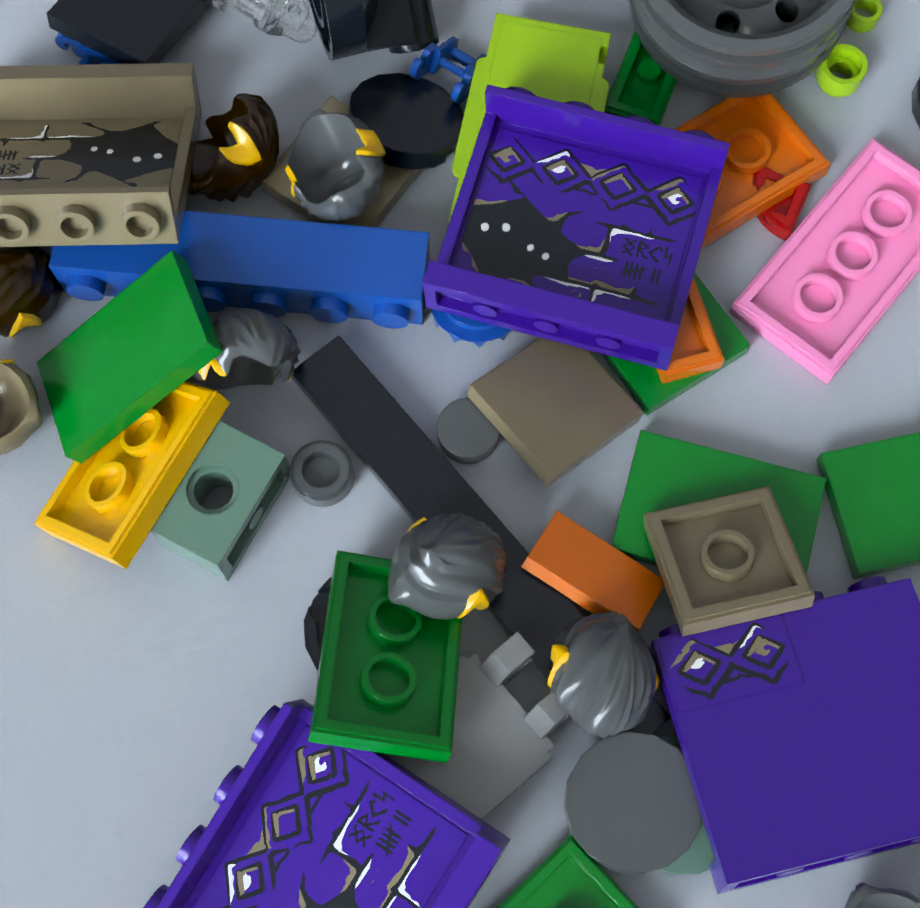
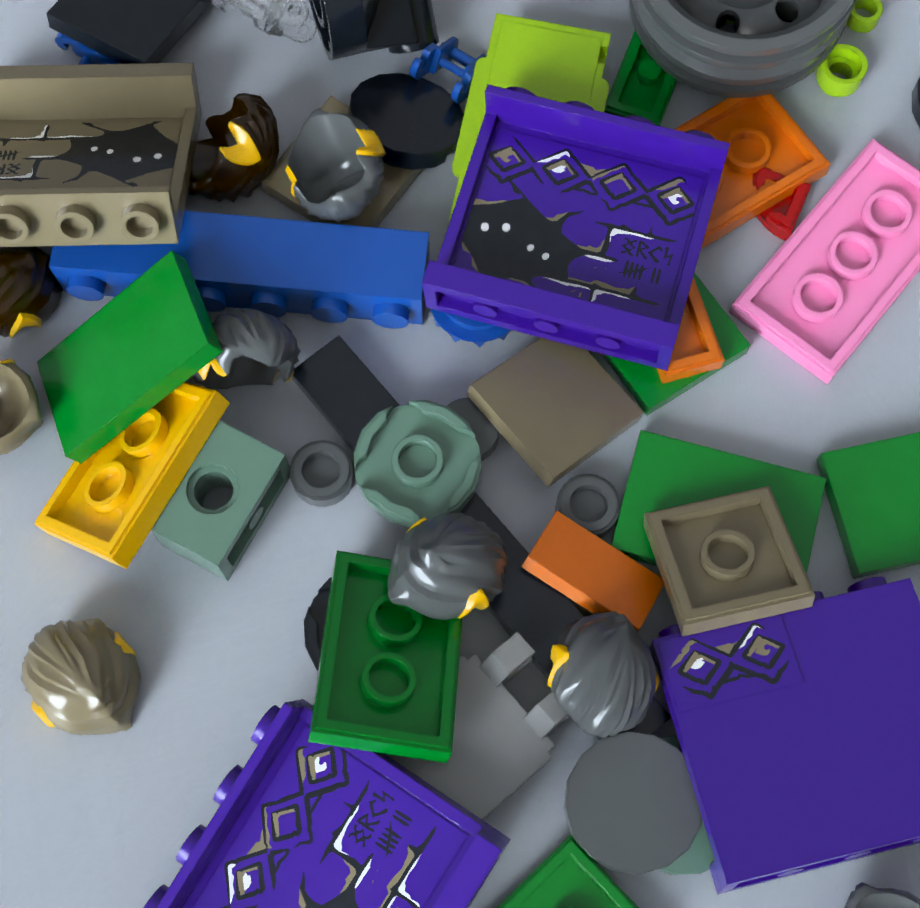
none -> dark tan hair [21,618,141,735]
none -> sand green tile [354,400,482,527]
none -> dark grey tile [555,474,620,538]

